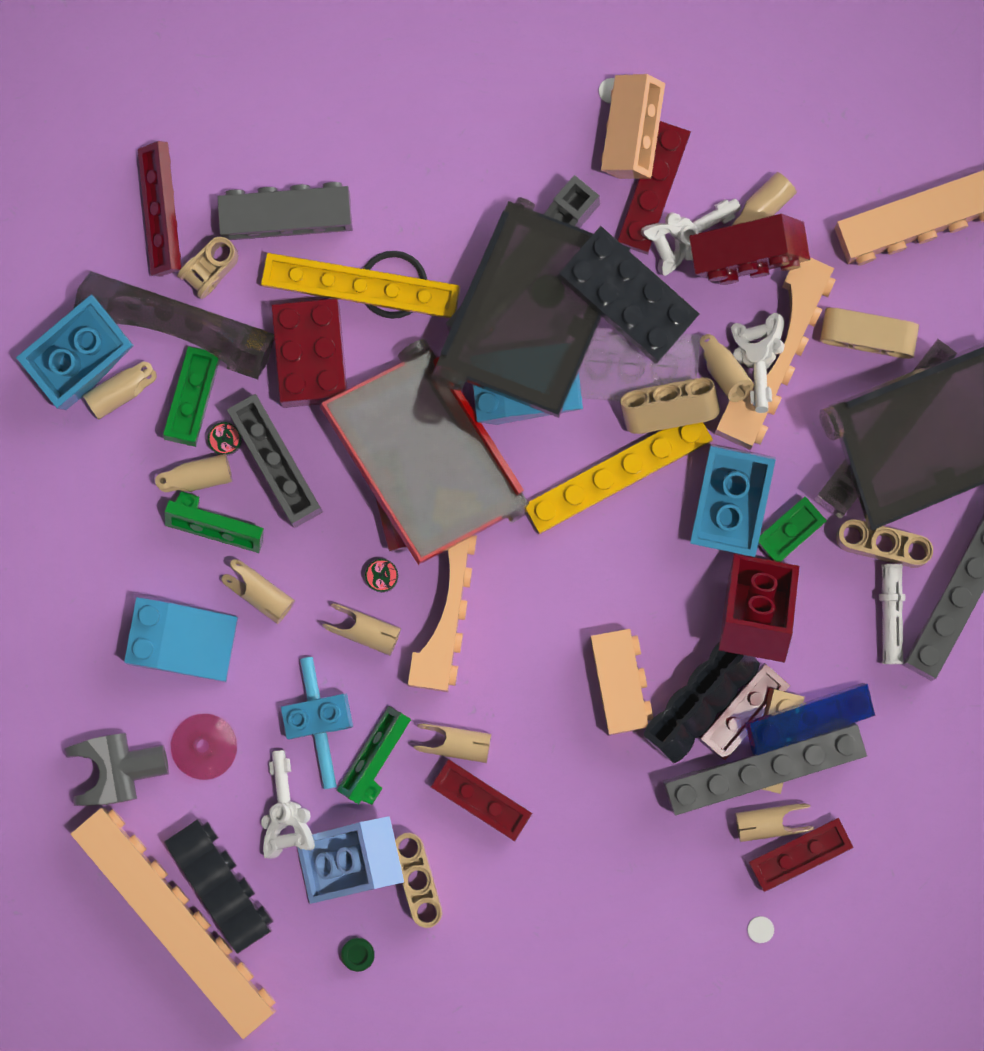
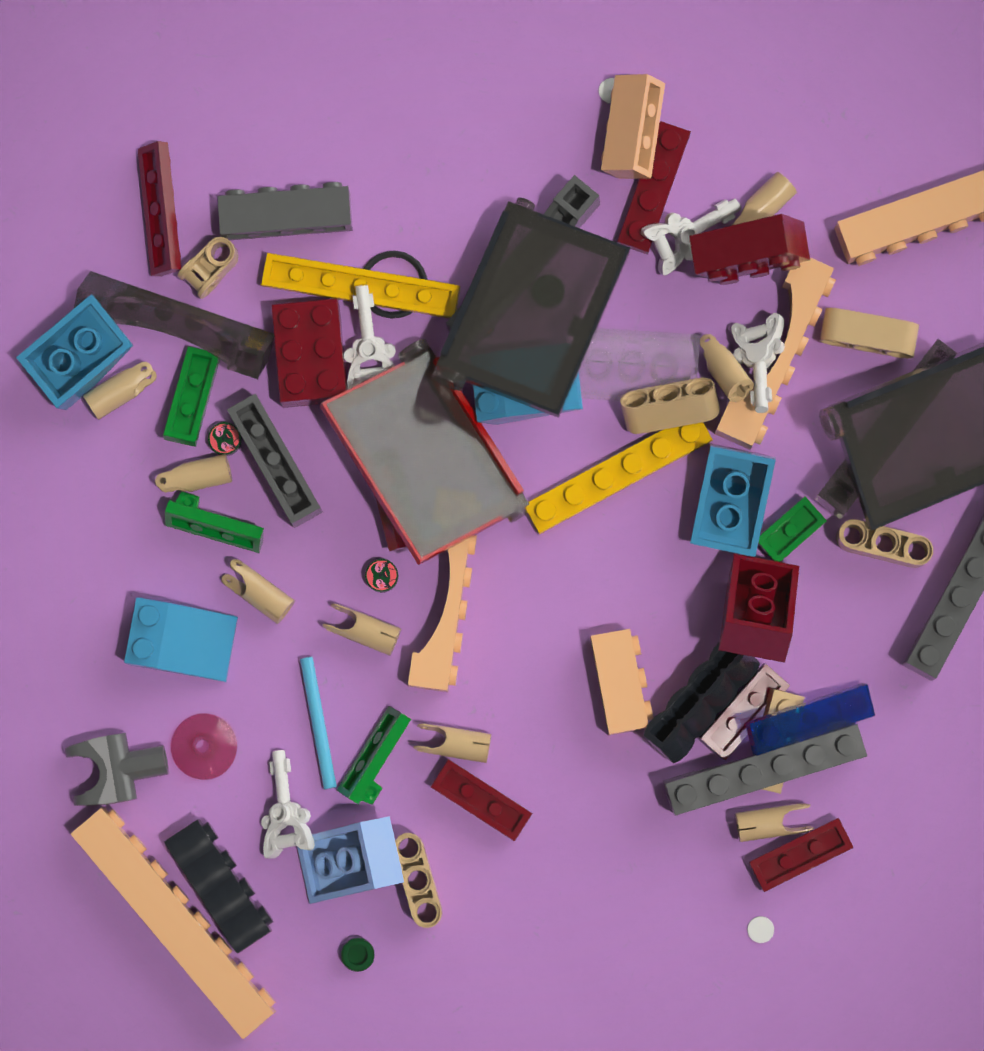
dark azure plate [281,694,353,739] -> none
black plate [556,226,700,364] -> none
white pin [879,564,905,664] -> none
none -> white piece [344,285,396,390]

